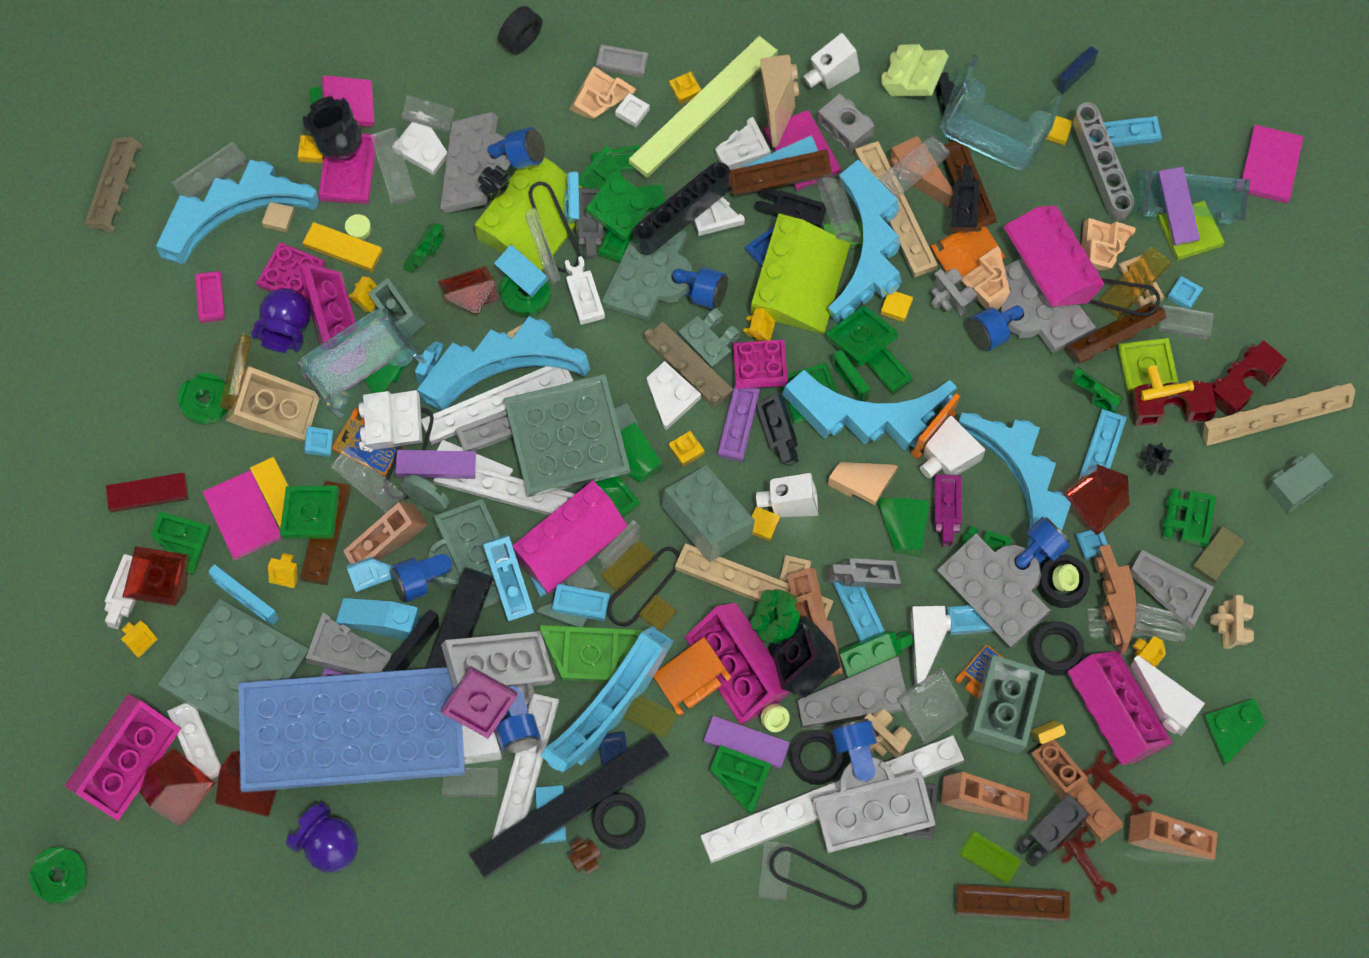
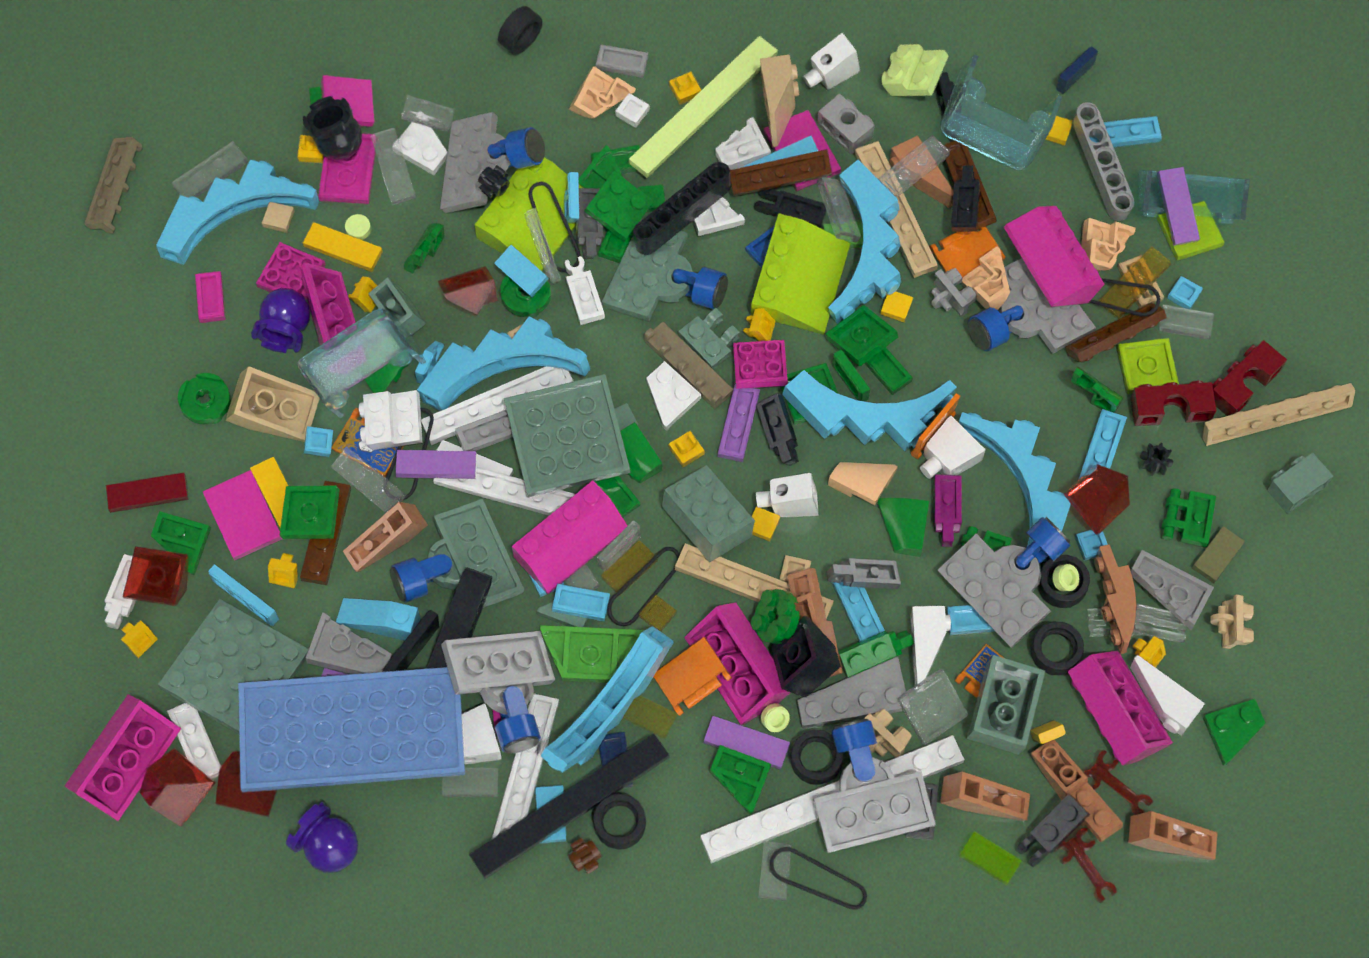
green plate [29,847,87,905] -> none
clear yellow tile [220,333,251,410] -> none
medium azure tile [346,557,392,592] -> none
sand green tile [400,475,450,514] -> none
magenta tile [441,666,518,739] -> none
medium azure slope [481,534,534,621] -> none
reddish brown plate [956,885,1070,922] -> none
yellow piece [1140,365,1194,401] -> none
dark pink tile [1239,125,1304,204] -> none

